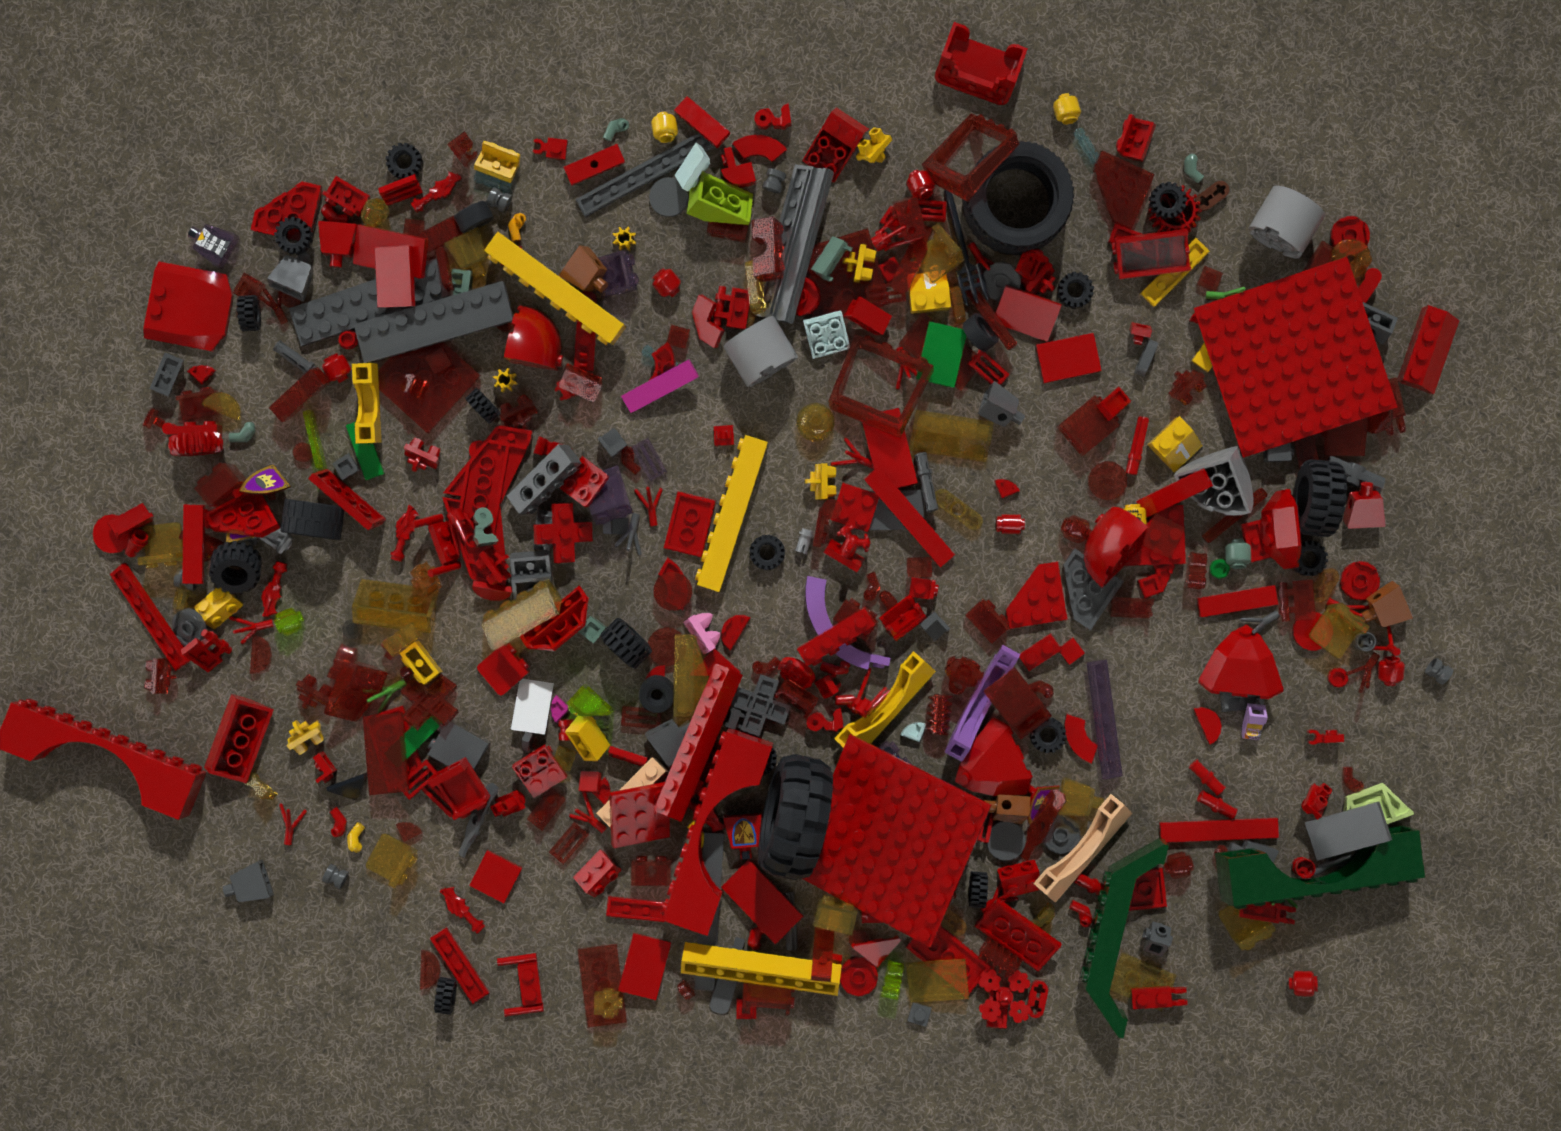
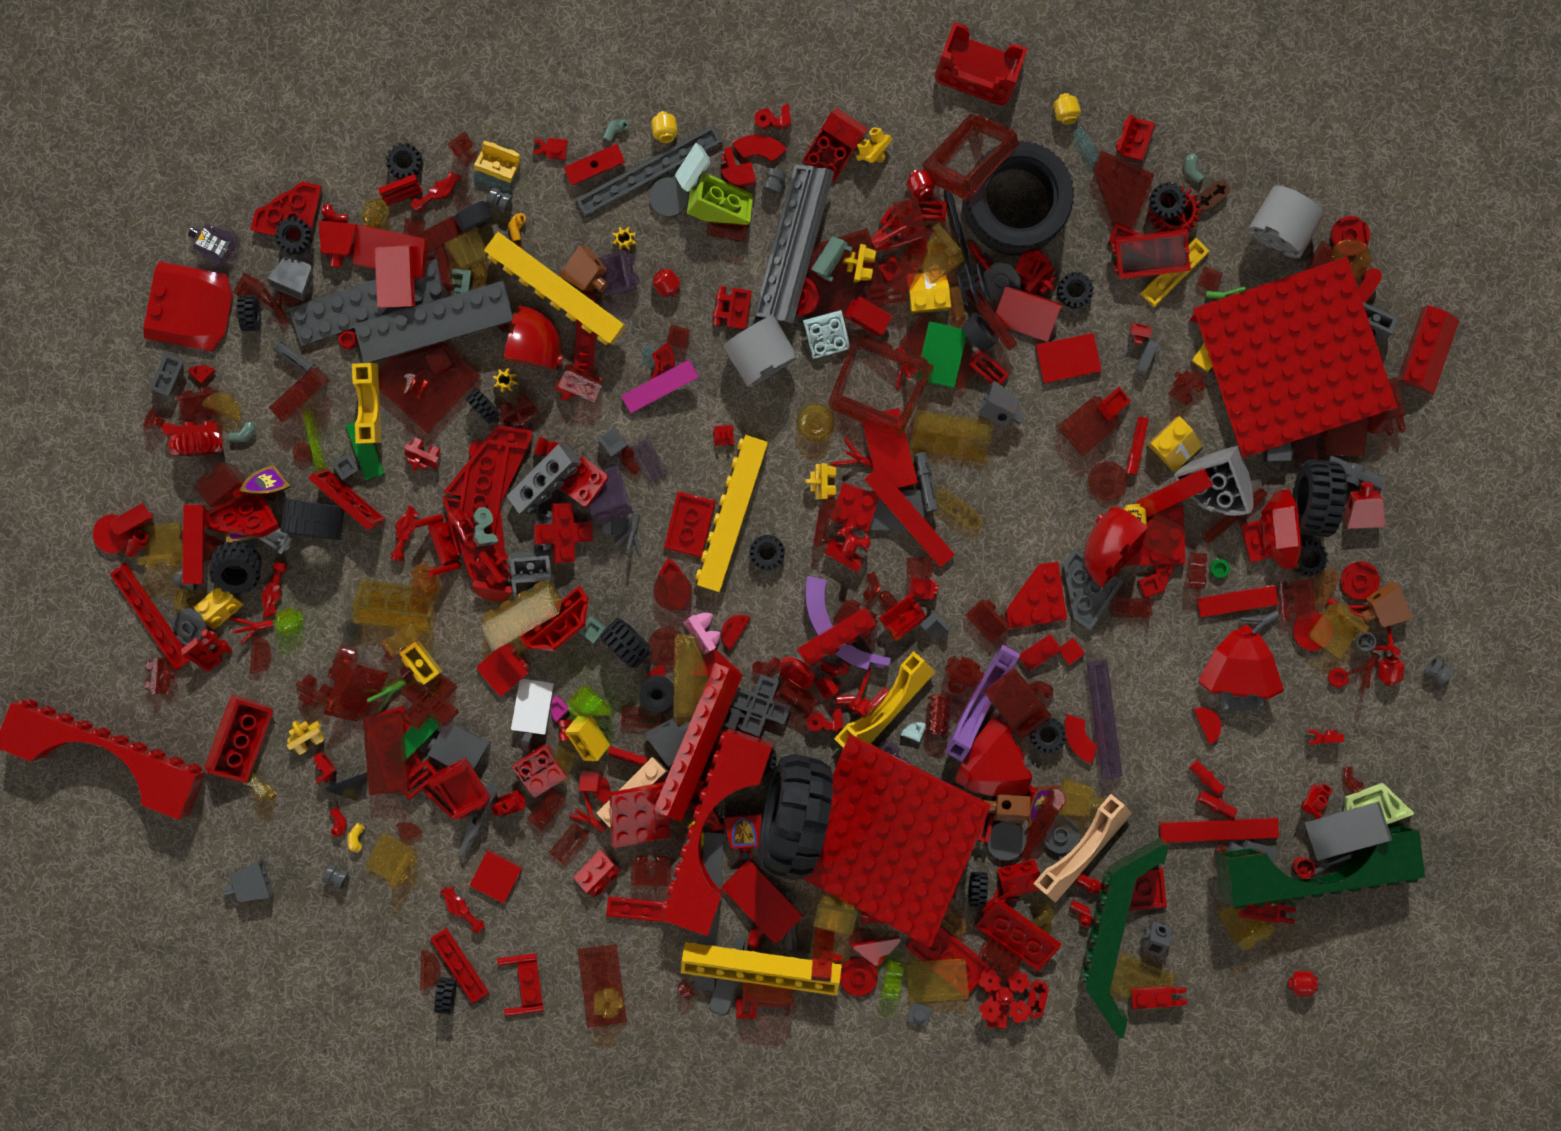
red plant [279,803,307,845] -> none
red bracket [322,176,371,217] -> none
red head [322,353,352,383] -> none
red tile [618,932,671,1000] -> none
red plant [634,487,663,526] -> none
red tile [674,96,730,148] -> none
red tile [692,294,725,348] -> none
clear yellow beam [745,259,766,315] -> none
clear red arch [752,216,785,282] -> none
light grey pin [795,528,814,554] -> none
red tile [994,479,1020,499] -> none
red brick [996,514,1025,534] -> none
clear red head [1060,515,1091,544] -> none
clear red head [1164,852,1194,879] -> none
sand green head [1225,539,1251,569] -> none
lavender leg [1242,703,1268,740] -> none

